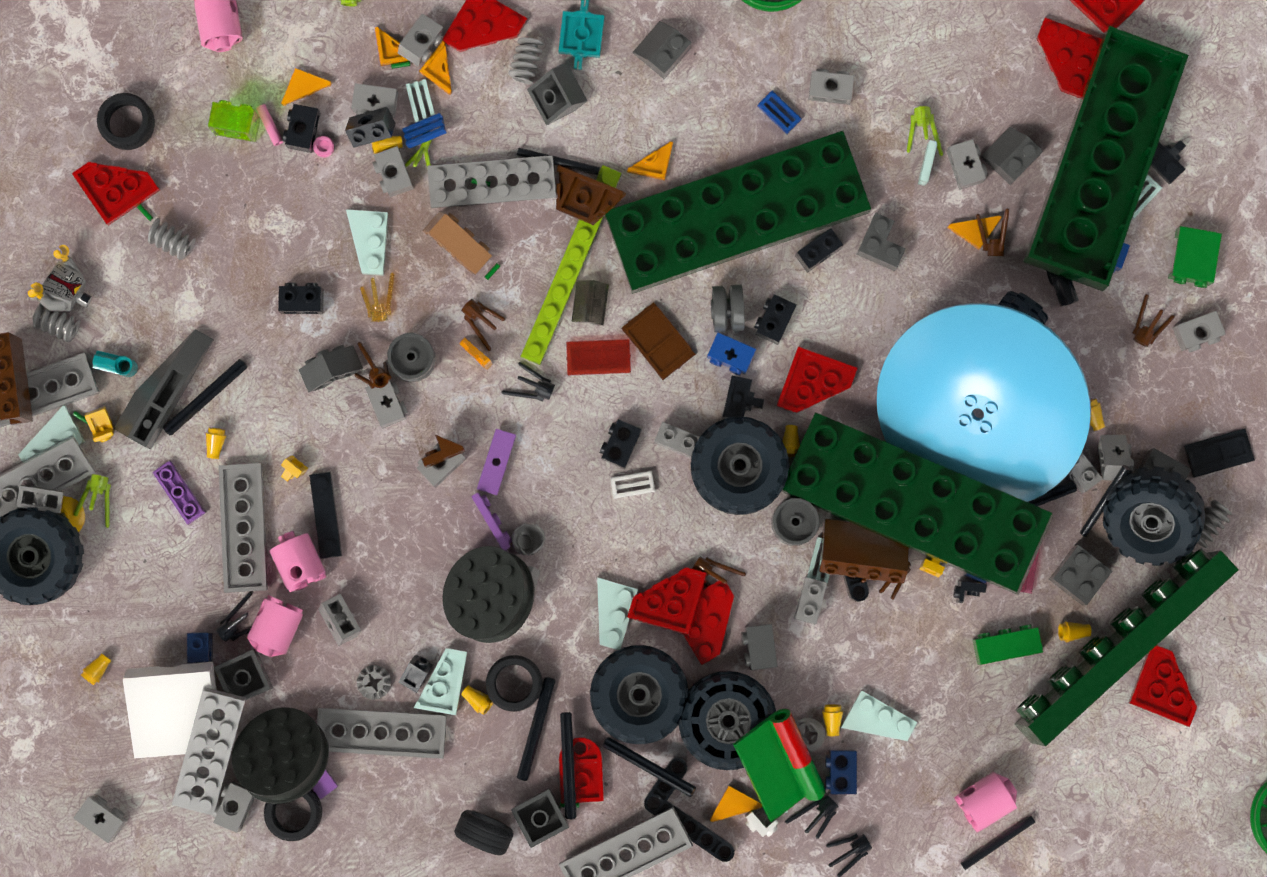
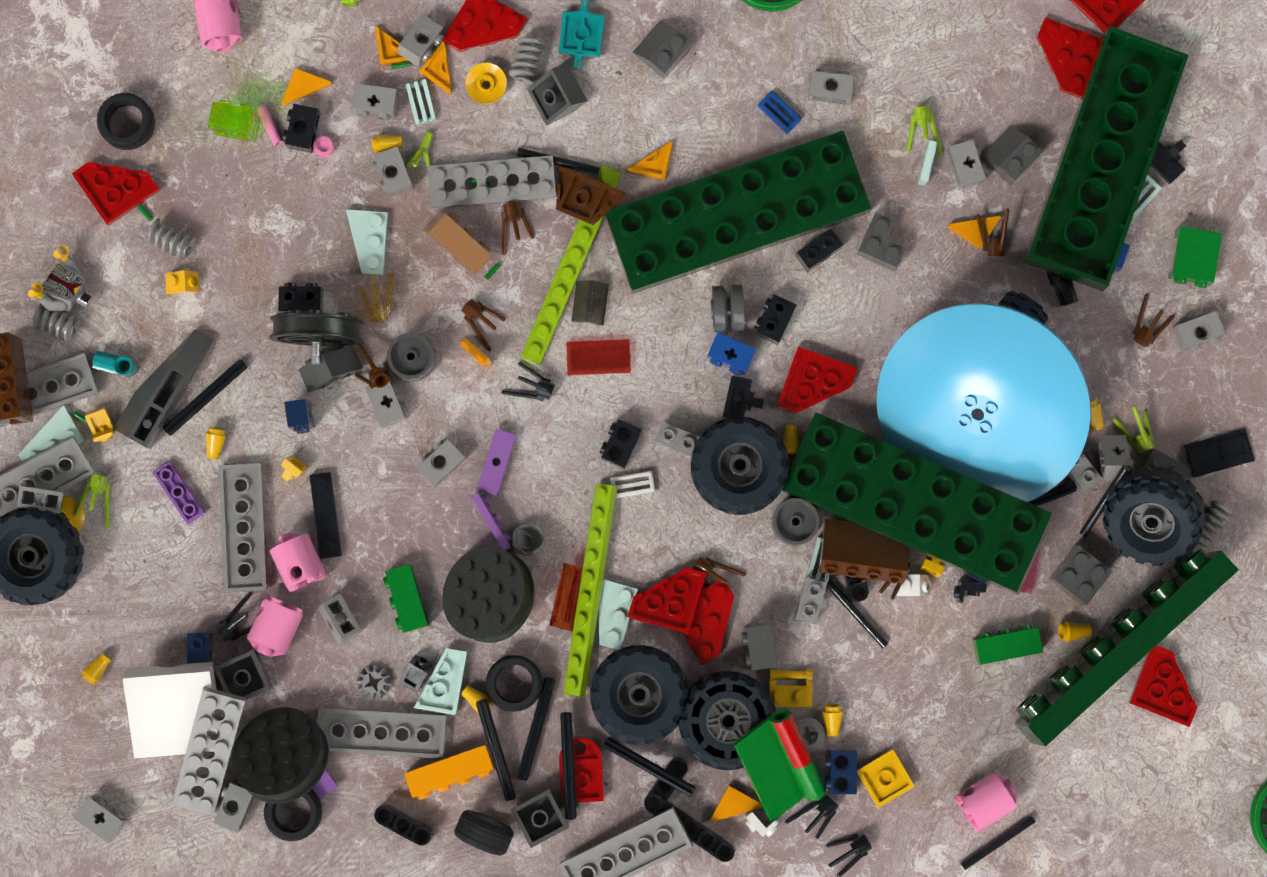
black brick [345,107,396,148] -> none
blue tile [402,113,447,149] -> none
reddish brown slope [422,435,466,468] -> none
reddish brown piece [621,302,696,381] -> none
light aqua wing [840,690,918,741] -> none
none -> yellow bracket [165,270,199,295]
none -> pearl dark grey wheel [269,310,365,364]
none -> dark blue brick [284,399,315,434]
none -> black beam [374,804,433,846]
none -> green brick [383,564,429,633]
none -> light orange brick [404,744,495,800]
none -> yellow dish [465,63,507,104]
none -> black axle [476,699,516,801]
none -> reddish brown plant [501,202,535,255]
none -> clear red piece [549,563,583,632]
none -> lime plate [563,484,618,697]
none -> yellow plate [769,668,813,707]
none -> black piece [826,580,889,649]
none -> yellow plate [857,749,915,808]
none -> white bracket [897,575,931,596]
none -> lime plant [1113,405,1155,453]

